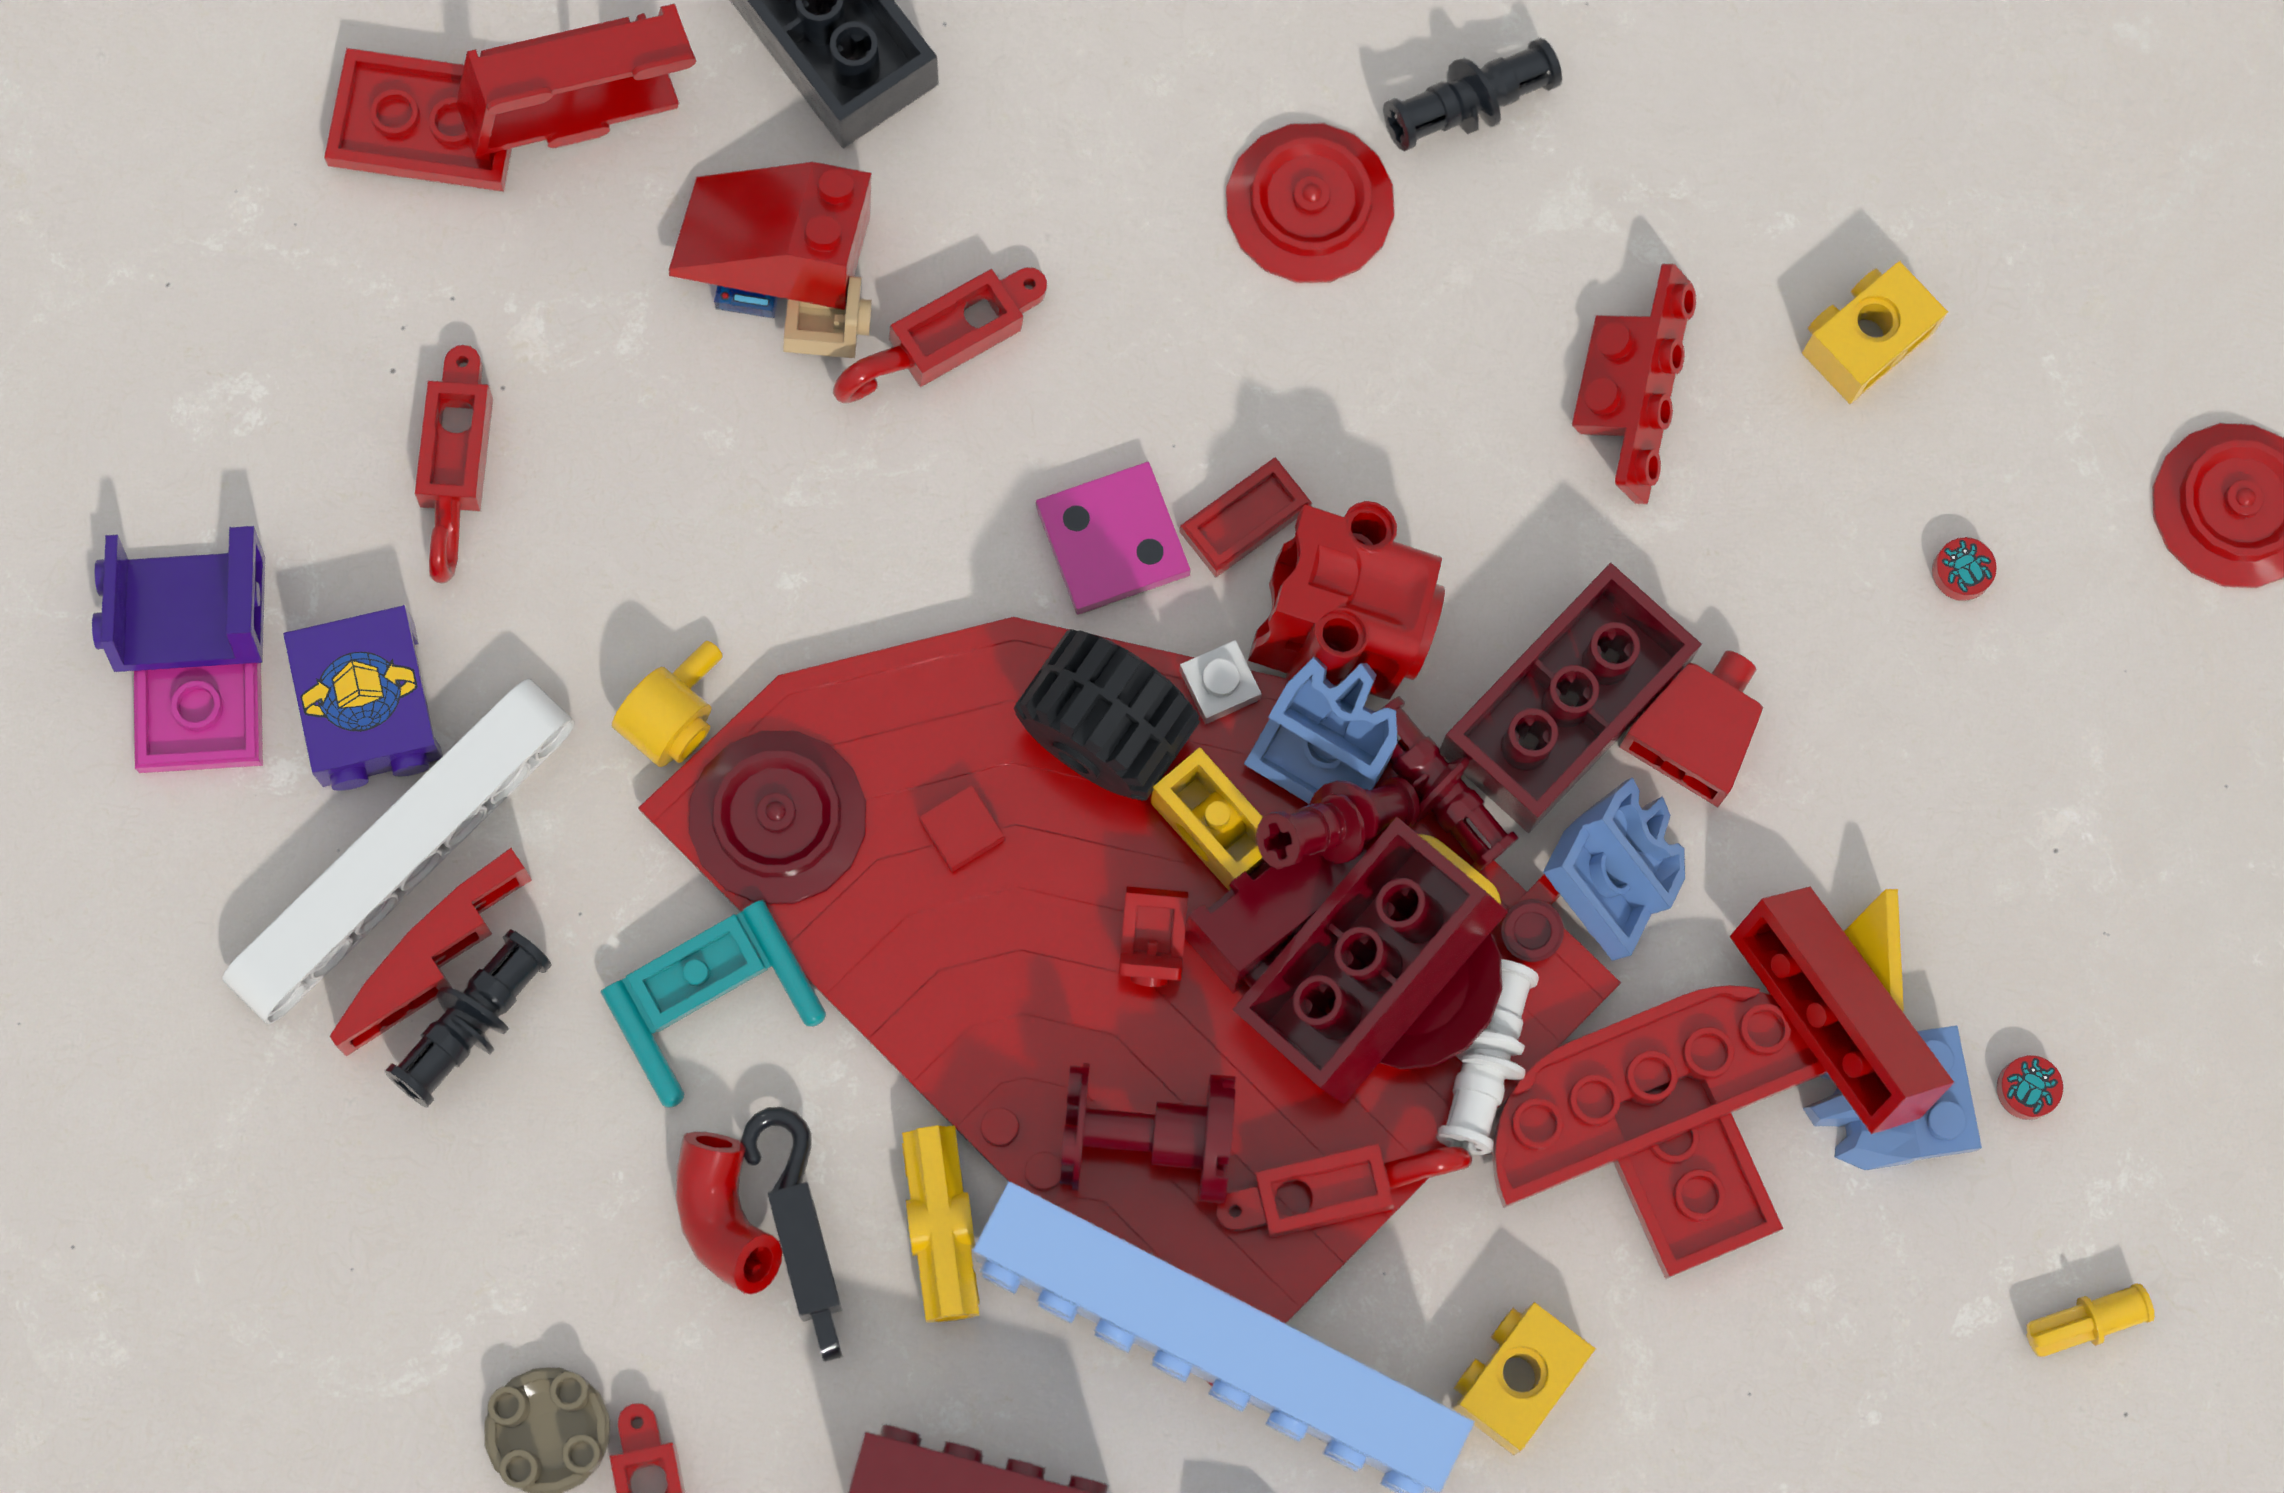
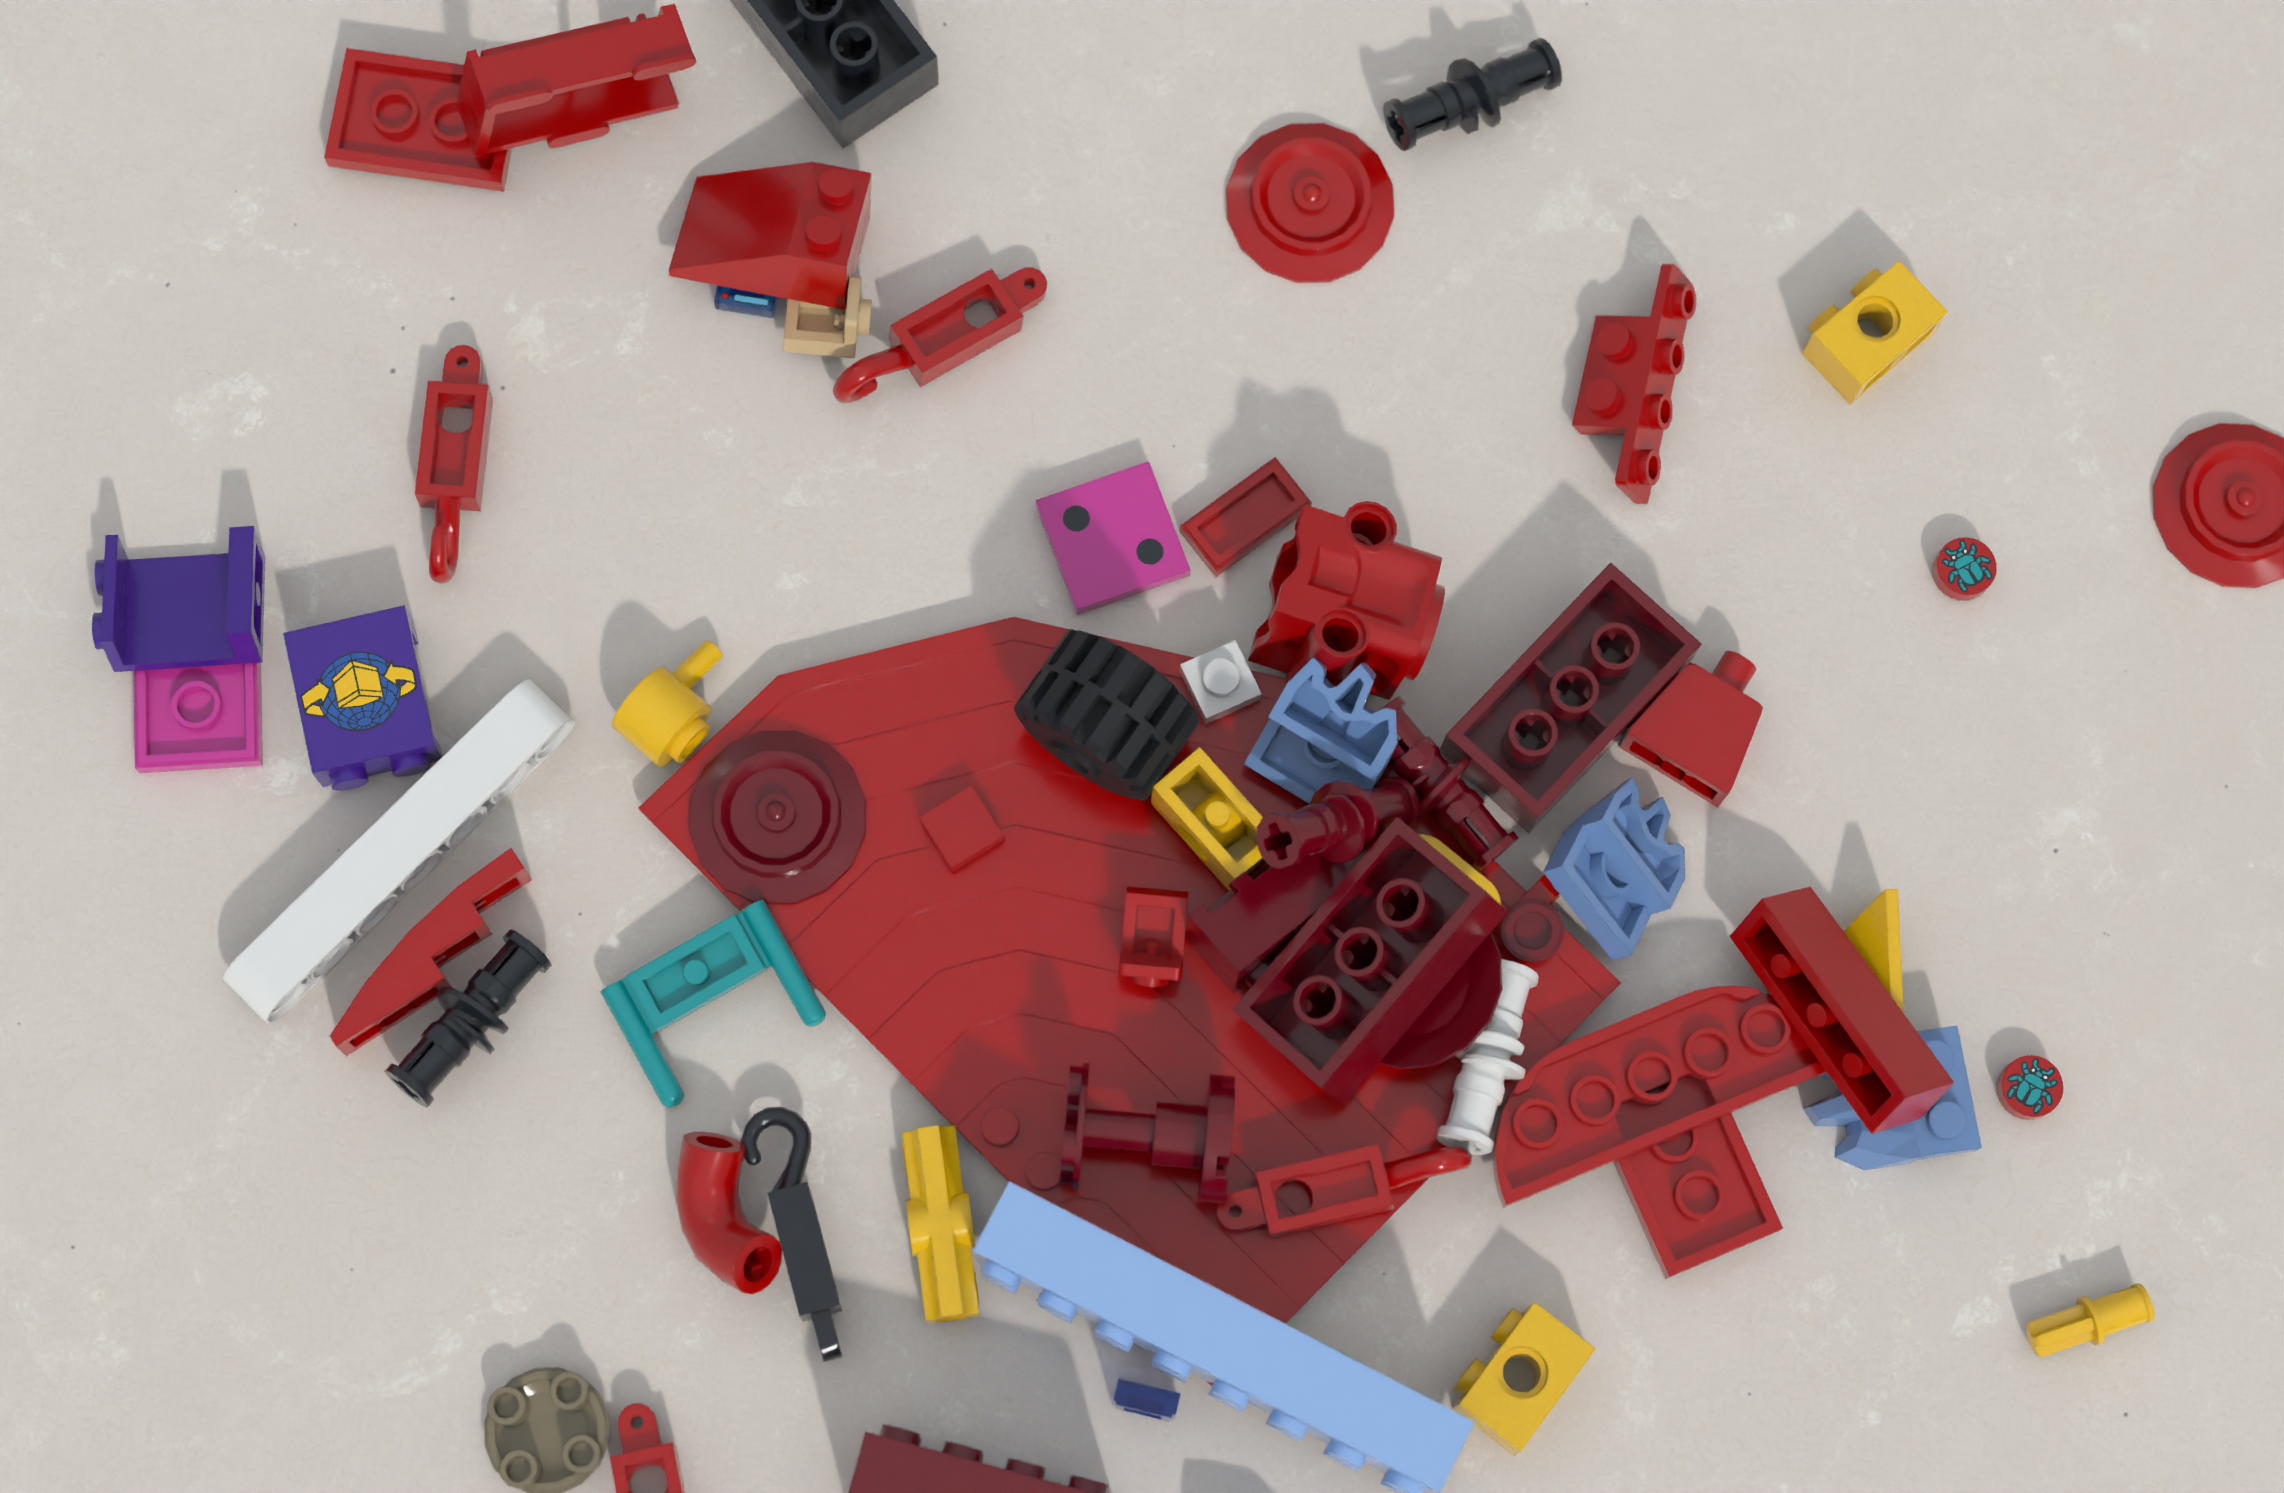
none -> clear blue tile [1112,1378,1181,1422]

